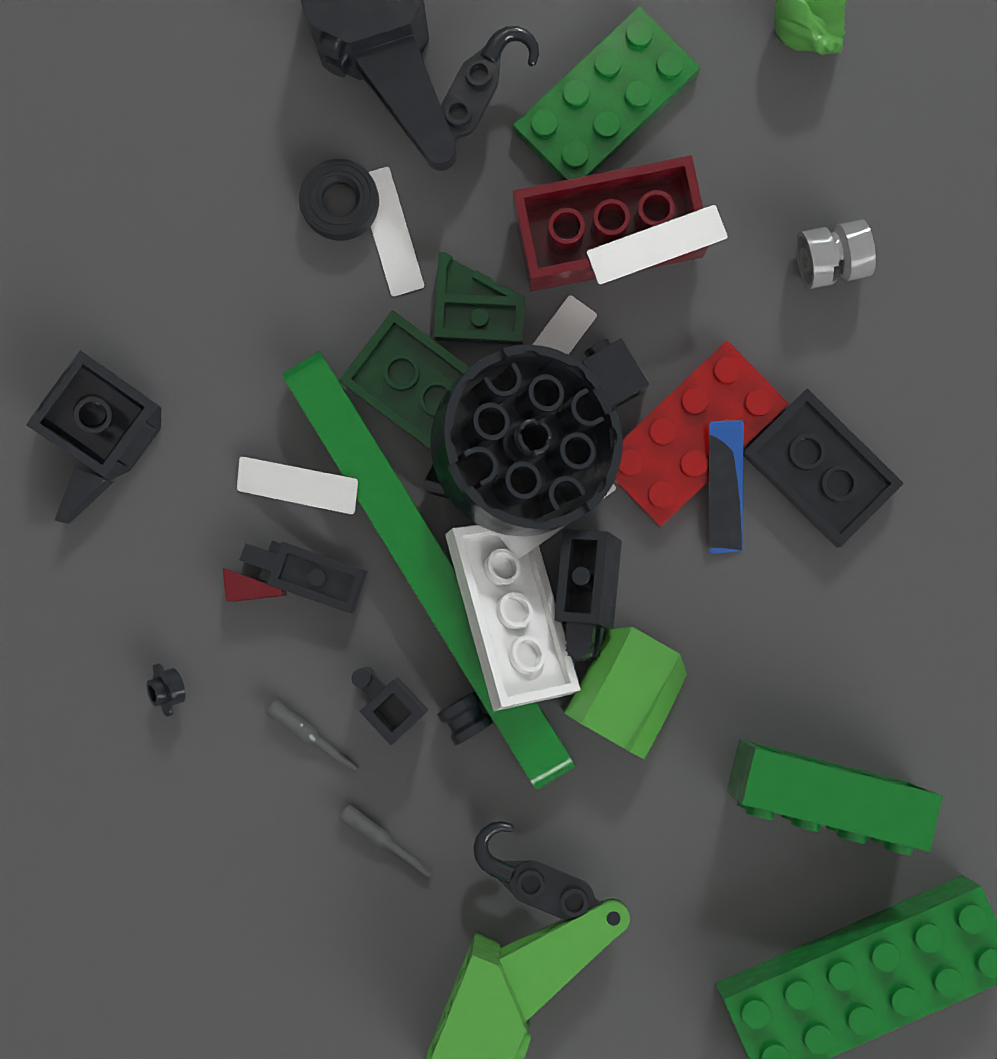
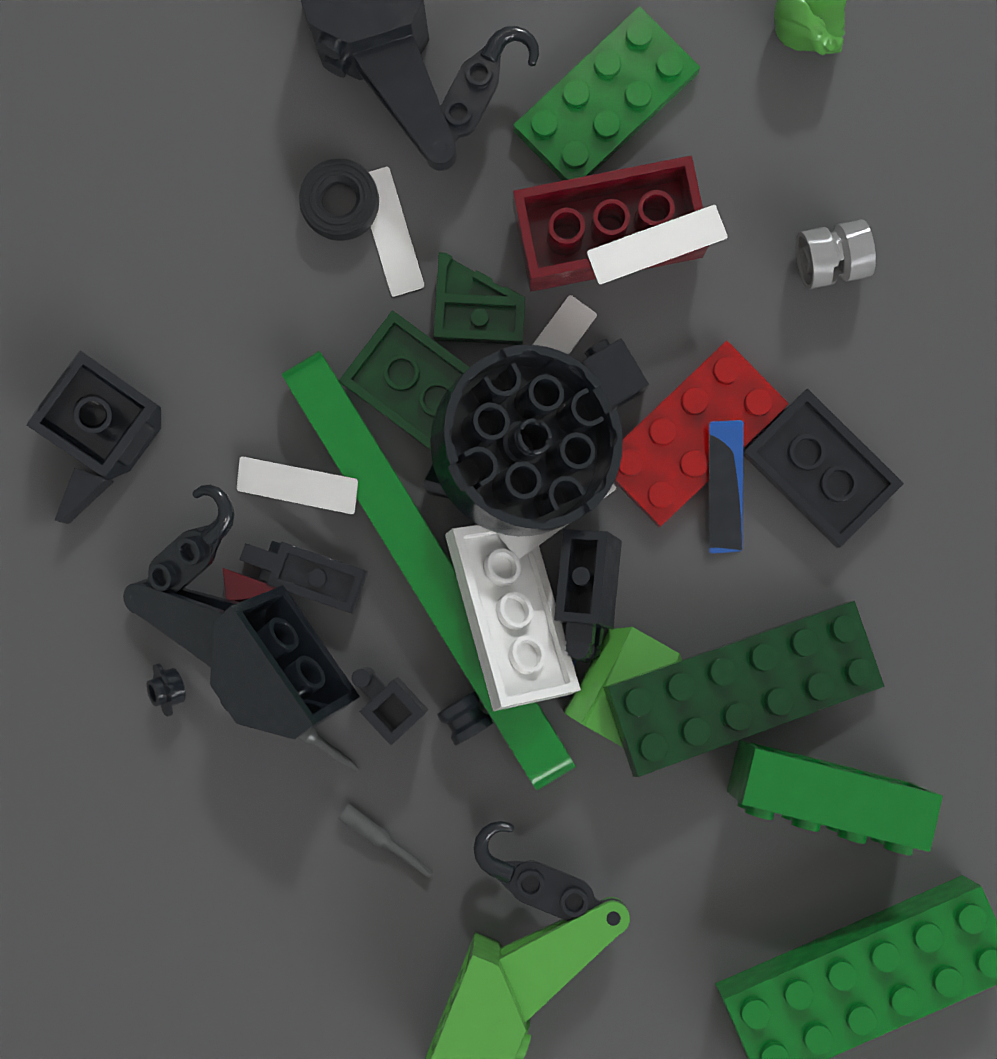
none -> black slope [123,485,360,739]
none -> dark green plate [603,601,885,777]

